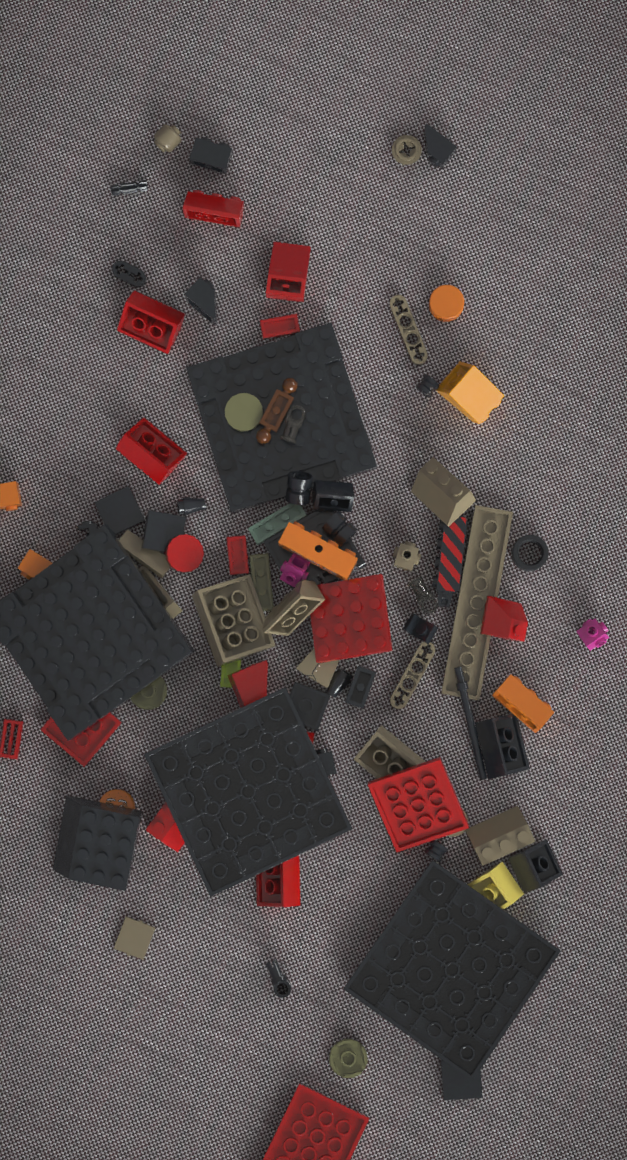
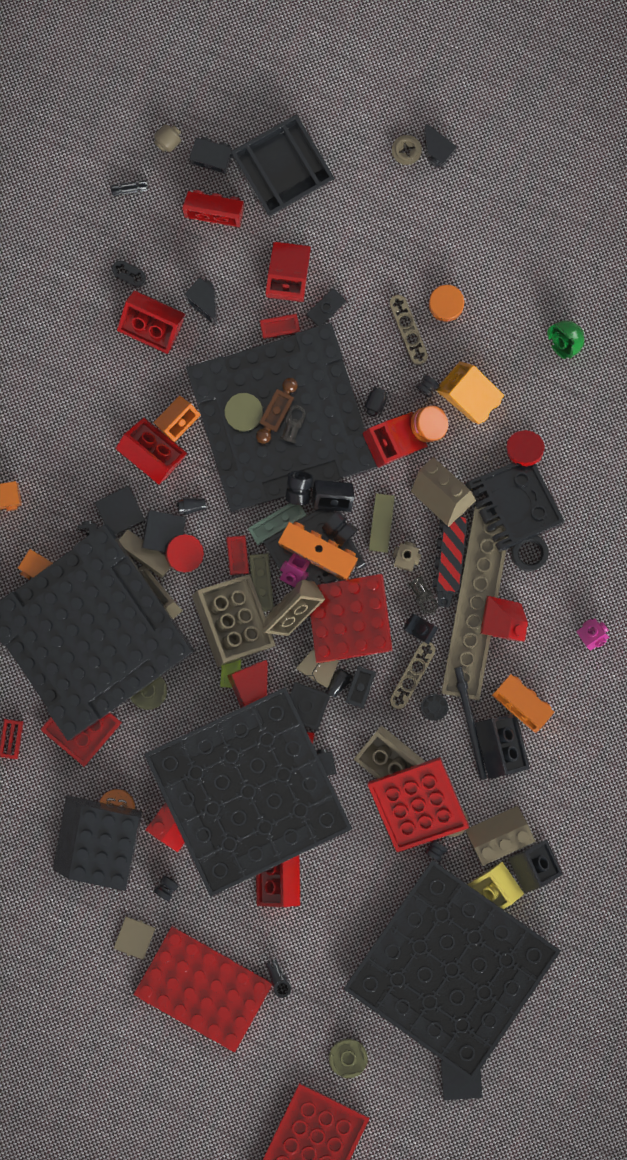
none -> red plate [133,926,272,1053]
none -> orange brick [153,395,201,442]
none -> black wheel [153,875,180,902]
none -> black slope [231,114,335,217]
none -> black plate [306,288,347,326]
none -> red slope [362,412,428,468]
none -> black brick [364,387,387,417]
none -> olive tile [369,493,395,553]
none -> orange head [411,406,448,442]
none -> black wheel [421,694,448,721]
none -> black hinge [465,462,565,552]
none -> red tile [506,430,545,466]
none -> green cylinder [547,320,584,359]

